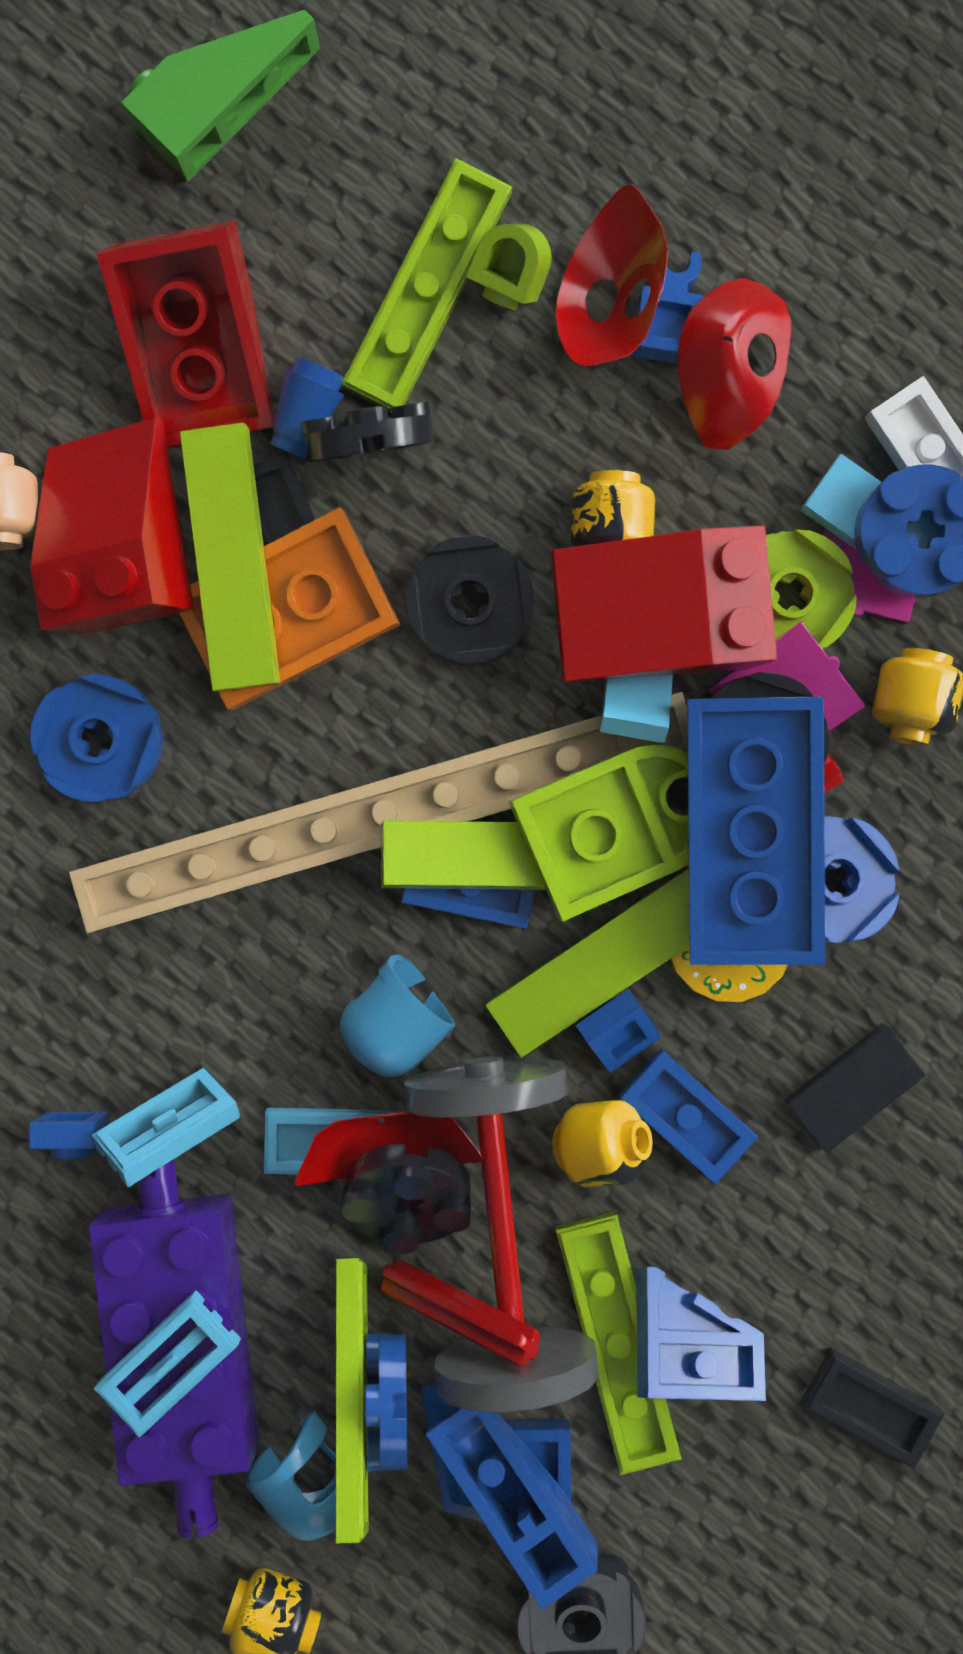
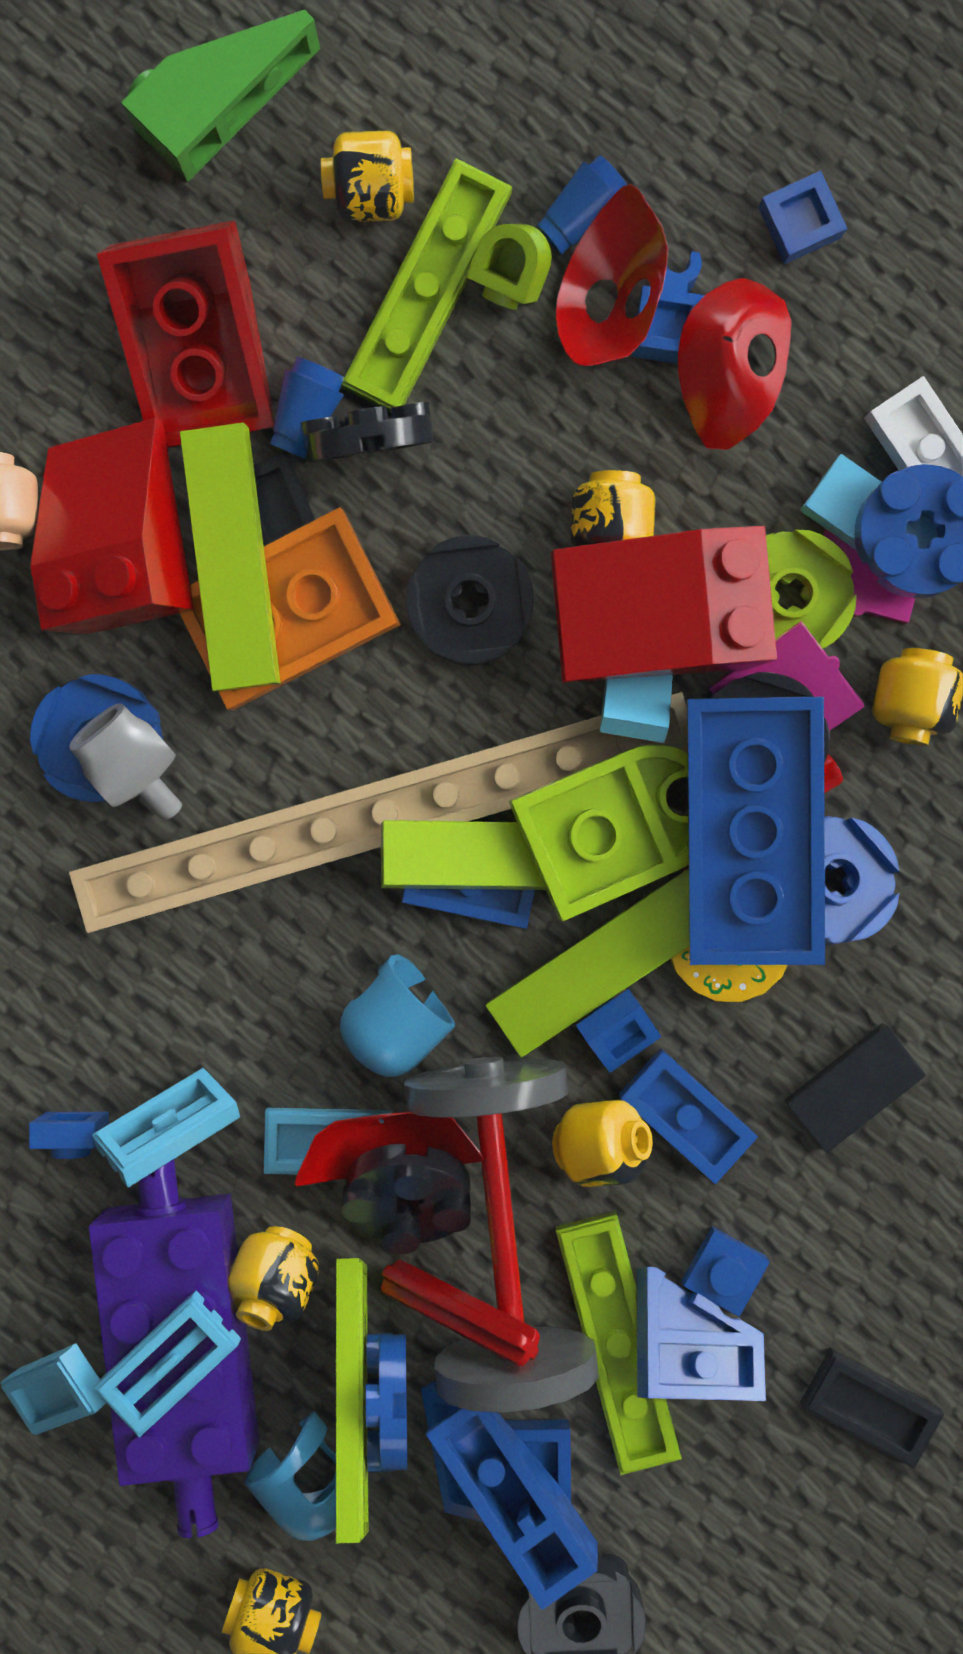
none -> medium azure tile [0,1344,106,1435]
none -> light grey piece [69,703,182,820]
none -> yellow head [228,1226,319,1331]
none -> yellow head [321,131,414,222]
none -> blue cone [536,155,627,255]
none -> blue plate [682,1226,770,1317]
none -> blue plate [758,170,847,265]

